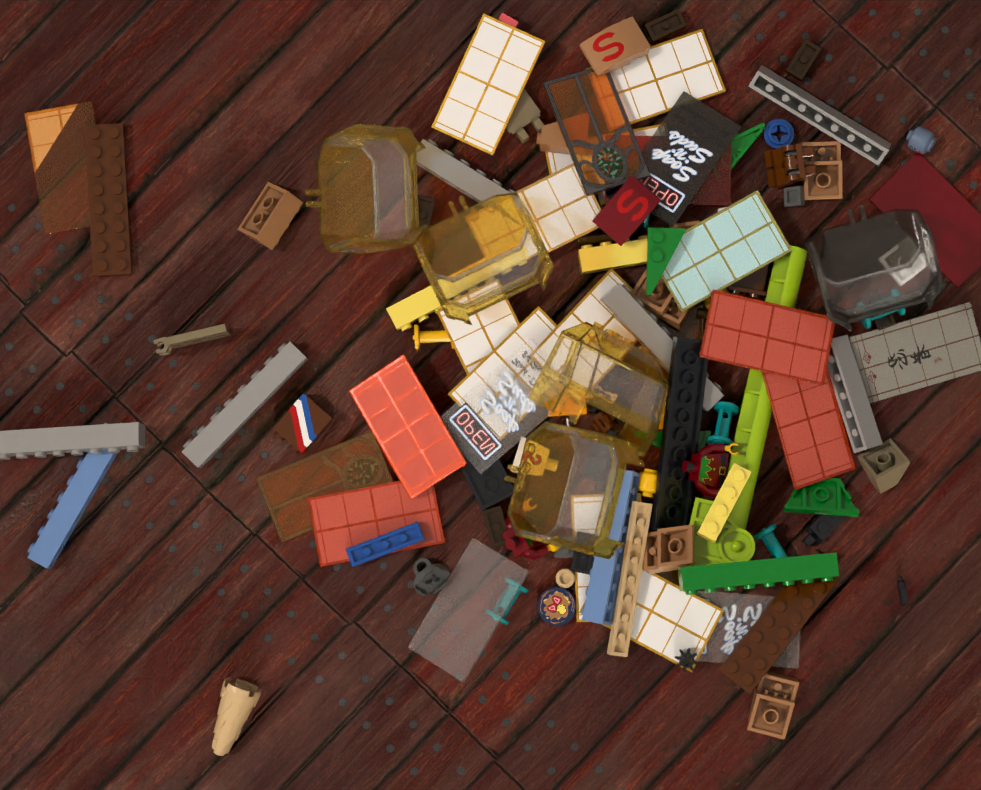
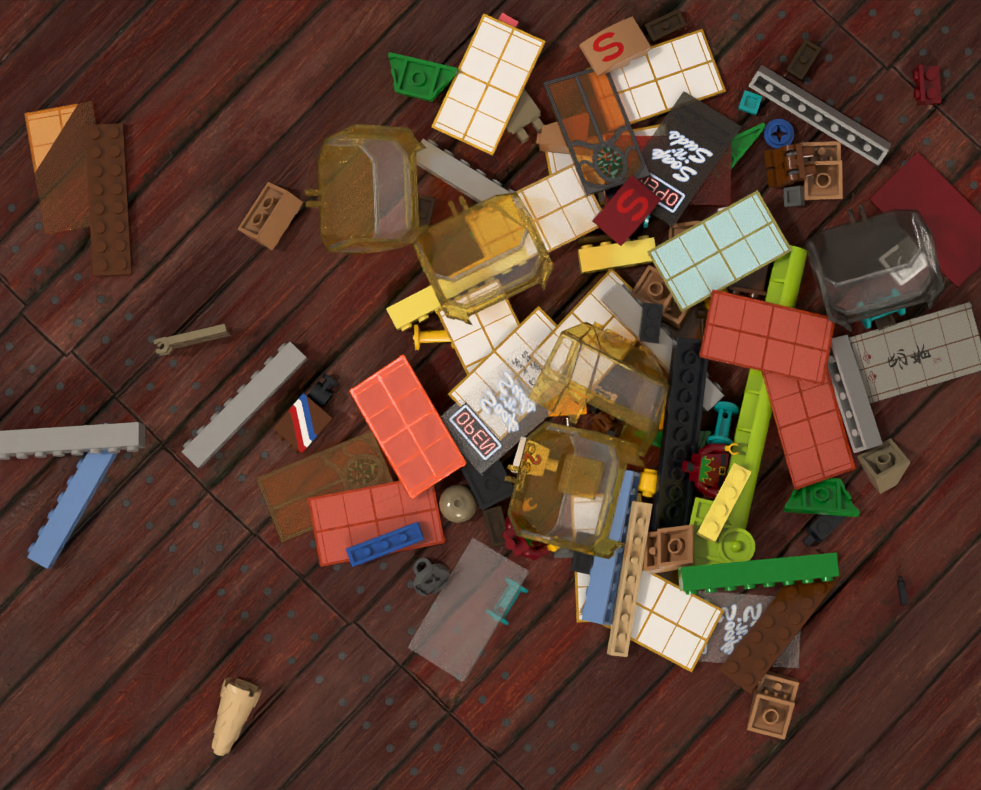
tile [537,587,576,626] -> none
tan tile [555,569,575,588] -> none
green wing [646,227,685,296] -> none
black gear [674,648,699,672] -> none
teal hose [753,524,794,558] -> none
sand blue head [906,126,936,154] -> none
none -> black piece [308,374,340,408]
none -> green wing [388,52,459,102]
none -> dark tan cylinder [439,485,477,523]
none -> clear yellow plate [557,454,604,501]
none -> black plate [638,303,663,344]
none -> teal plate [738,90,763,116]
none -> dark red bracket [912,64,941,105]

